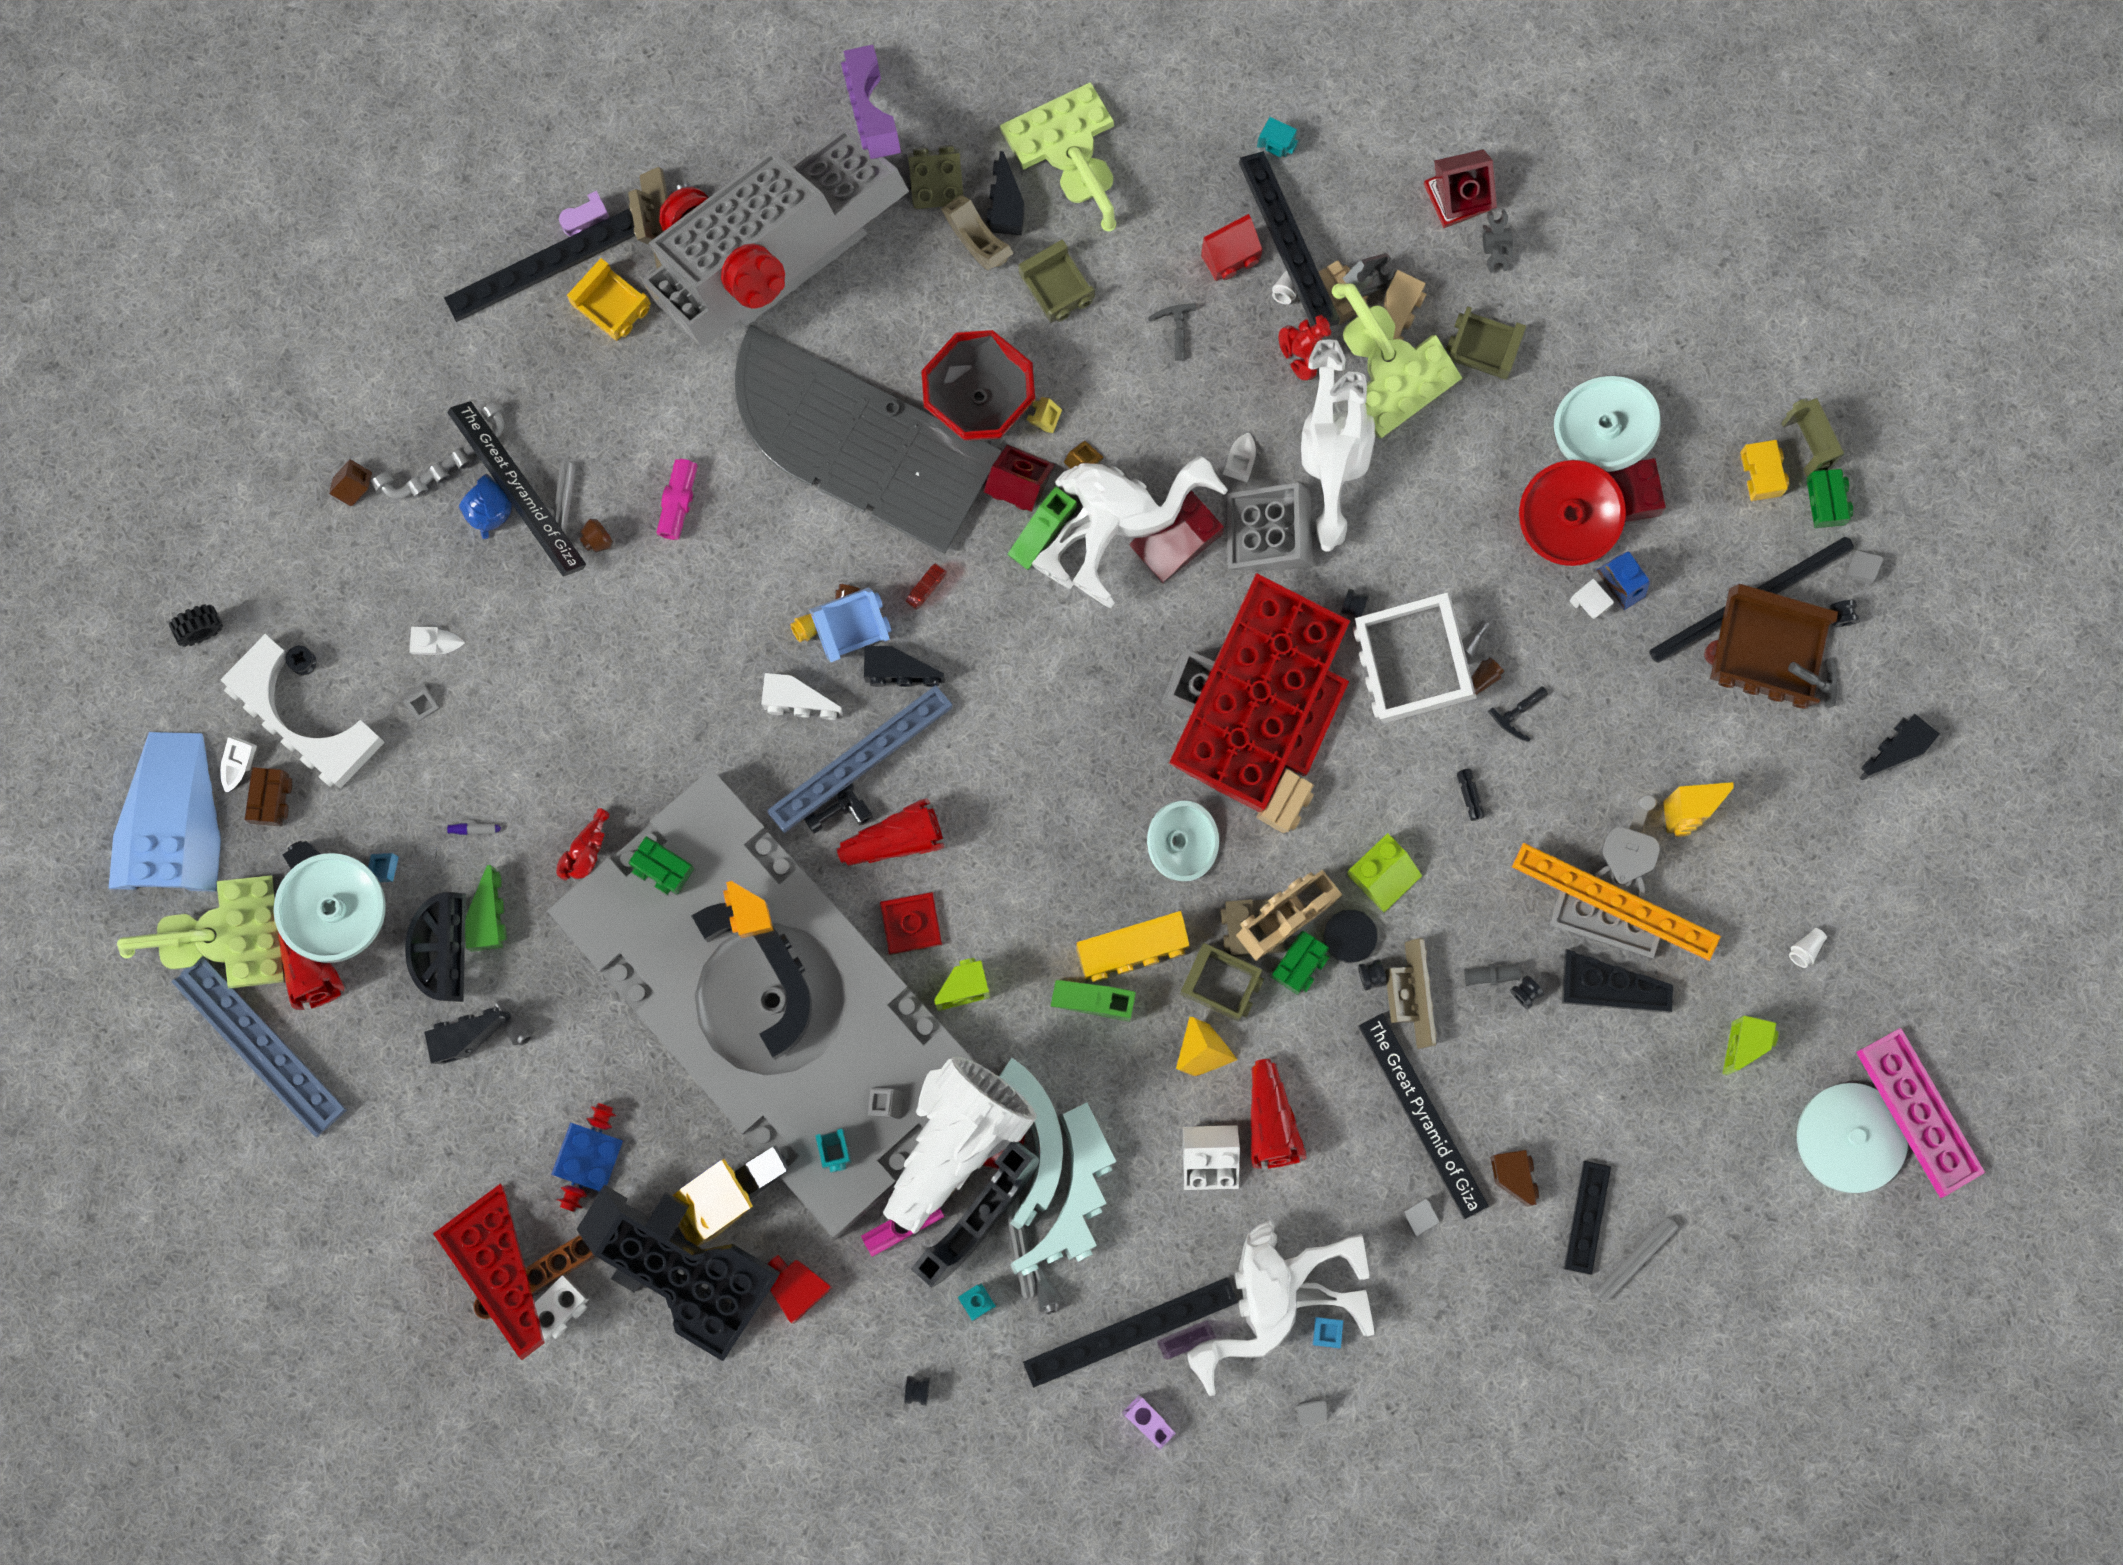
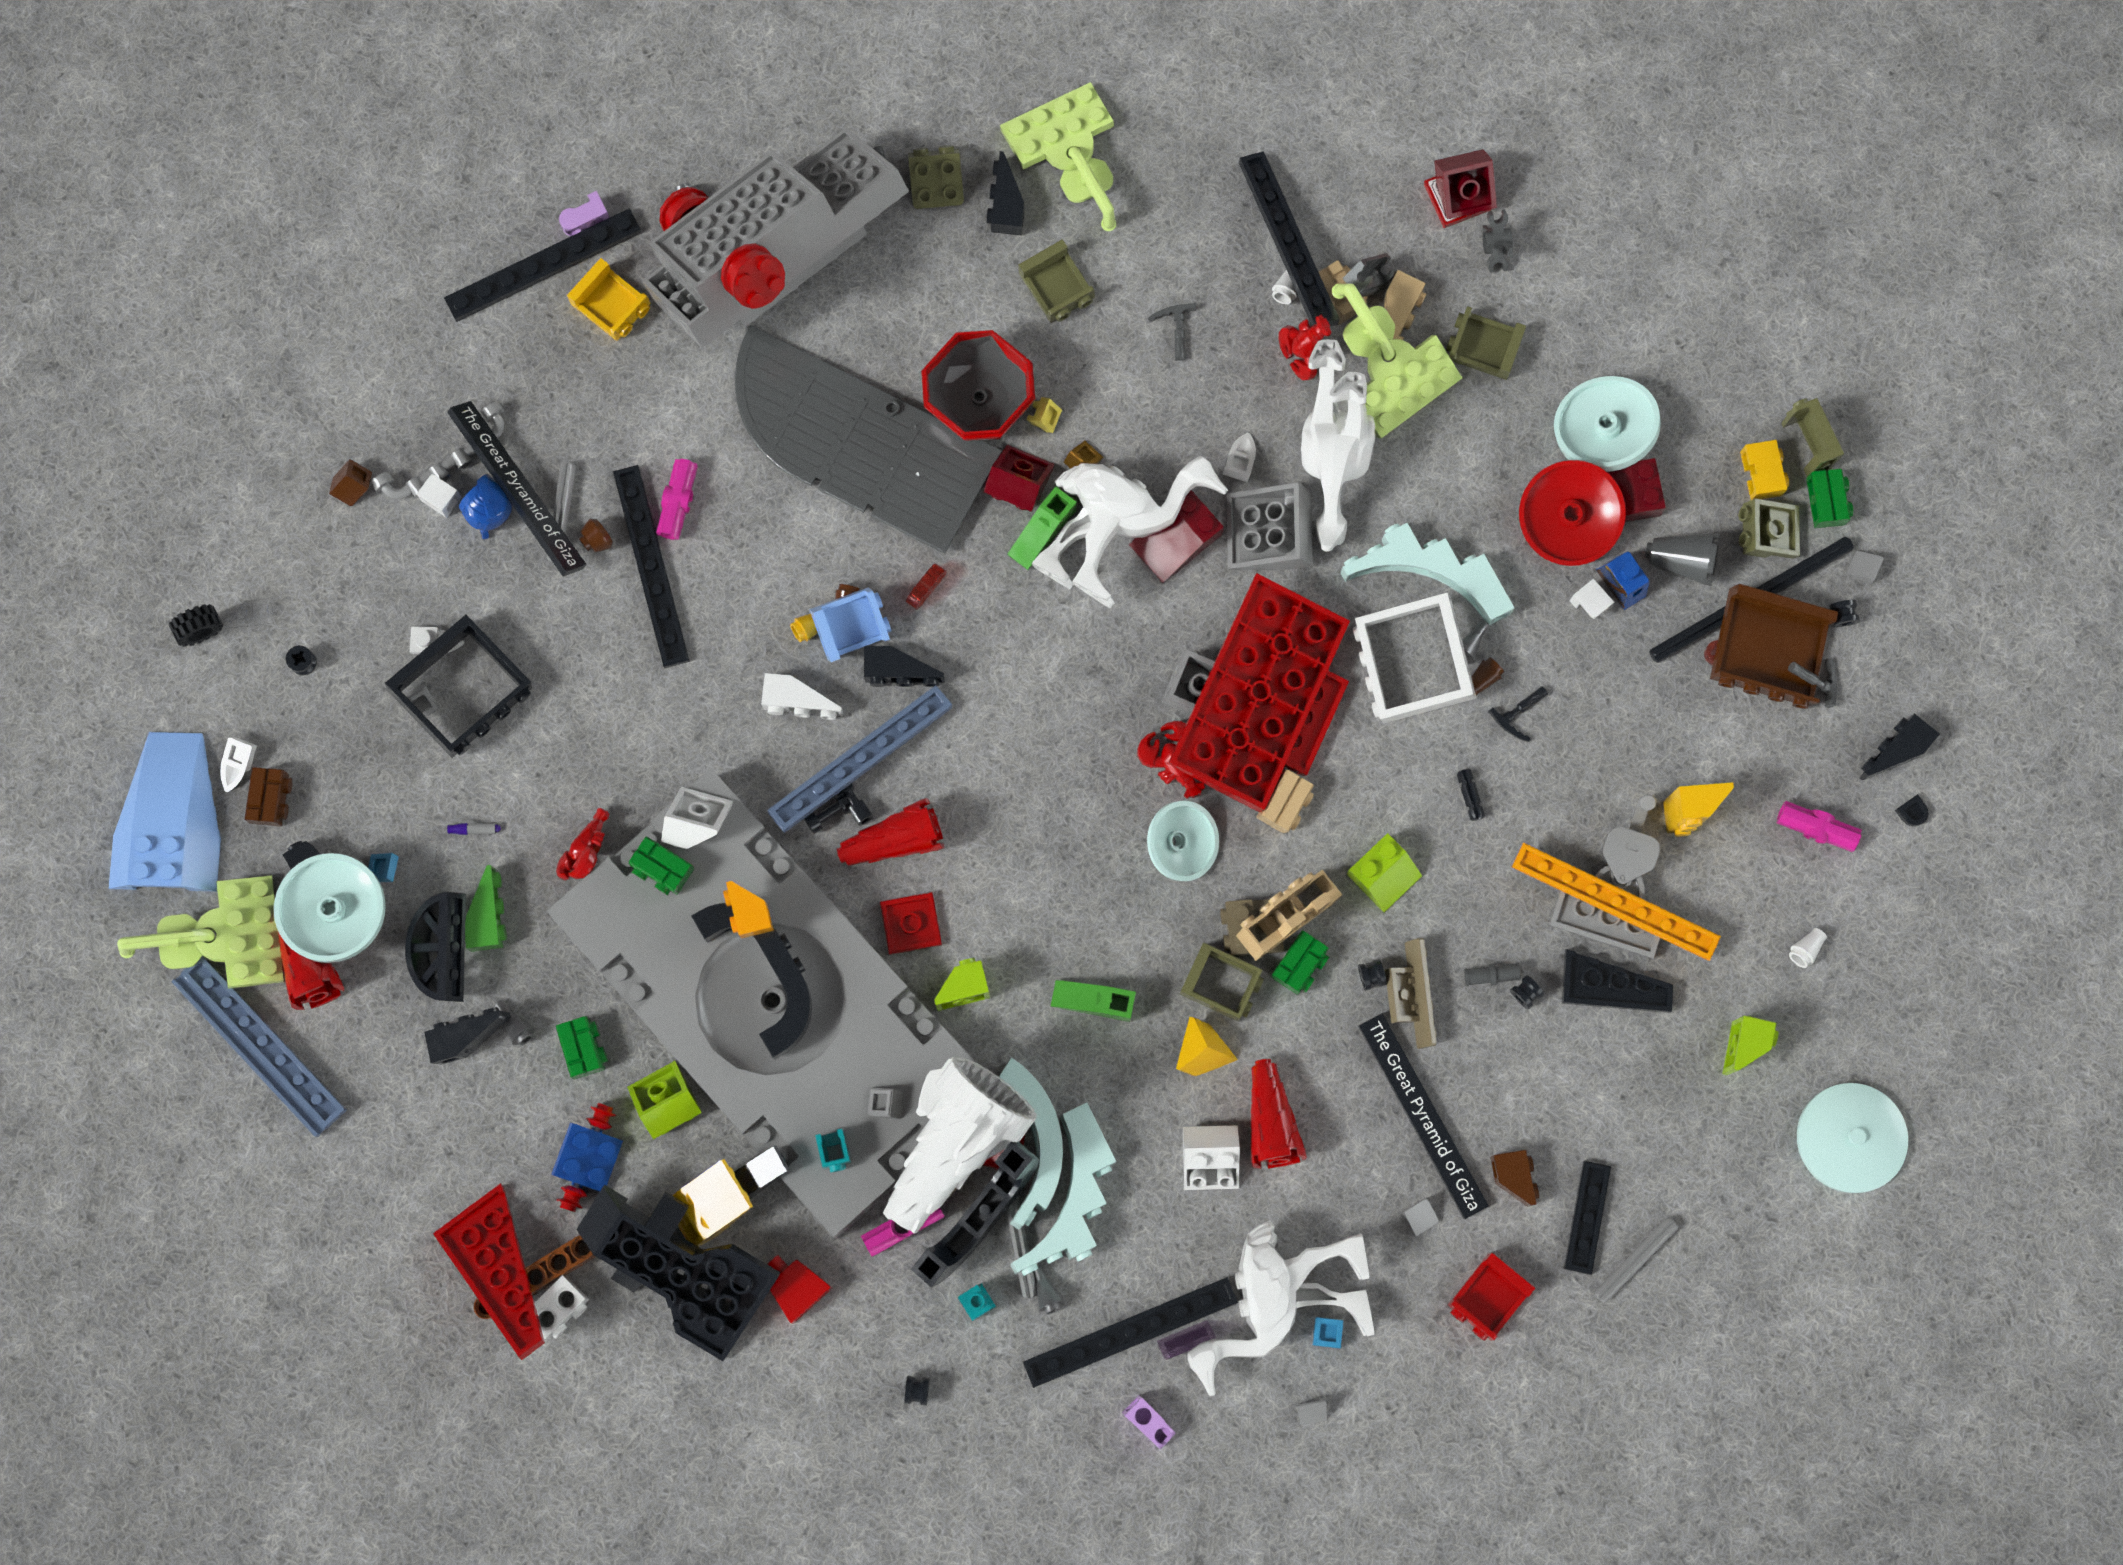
white arch [221,634,385,789] -> none
dark tan bracket [628,167,668,269] -> none
medium lavender arch [841,44,901,159] -> none
dark tan arch [941,195,1014,271] -> none
yellow slope [1076,911,1189,983] -> none
red slope [1201,214,1262,281] -> none
teal window [1257,117,1299,158] -> none
black tile [1323,909,1378,963] -> none
black wheel [1341,588,1369,618] -> none
dark pink plate [1856,1028,1985,1198] -> none
none -> black window [385,615,532,758]
none -> white panel [416,474,462,518]
none -> green brick [556,1016,608,1080]
none -> black tile [613,465,690,669]
none -> lime slope [627,1061,702,1139]
none -> white slope [661,787,733,849]
none -> red animal [1137,721,1205,799]
none -> light aqua arch [1341,523,1514,625]
none -> red panel [1448,1253,1536,1341]
none -> dark grey cone [1645,533,1720,586]
none -> olive plate [1738,499,1800,559]
none -> dark pink piece [1776,801,1862,852]
none -> black tile [1895,794,1929,827]

